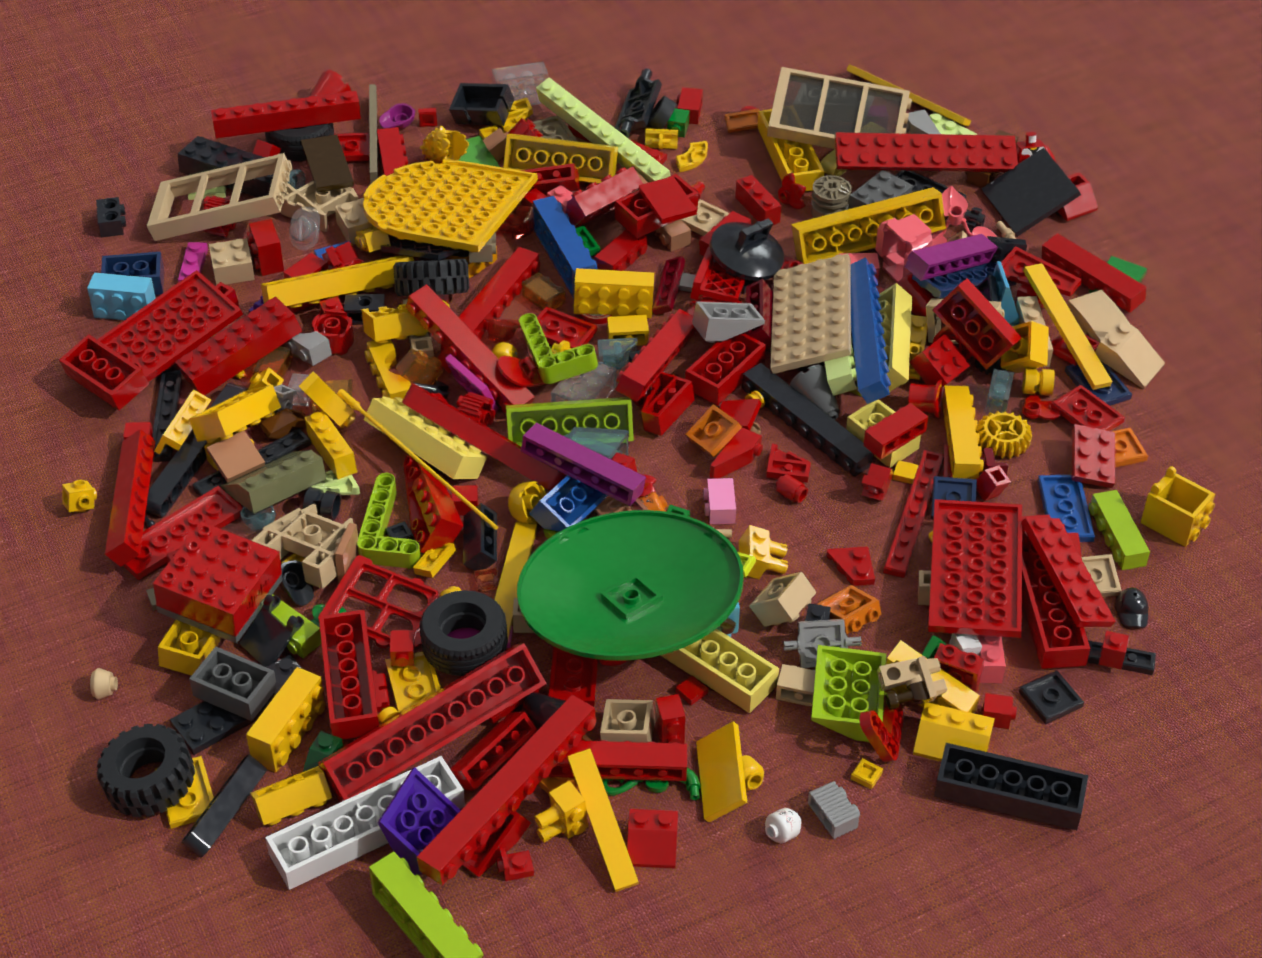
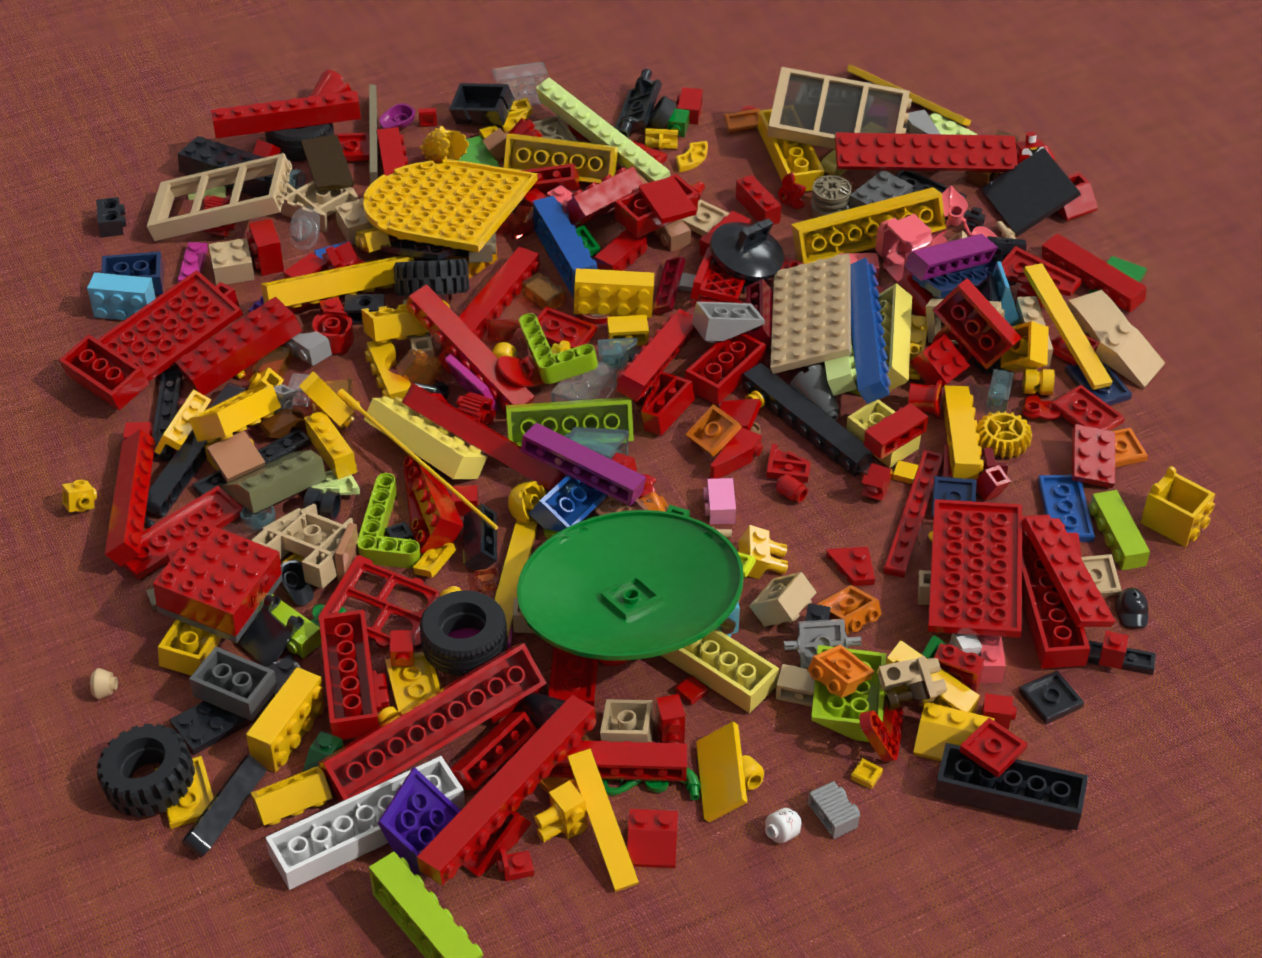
none -> orange plate [807,644,875,698]
none -> red plate [959,718,1028,777]

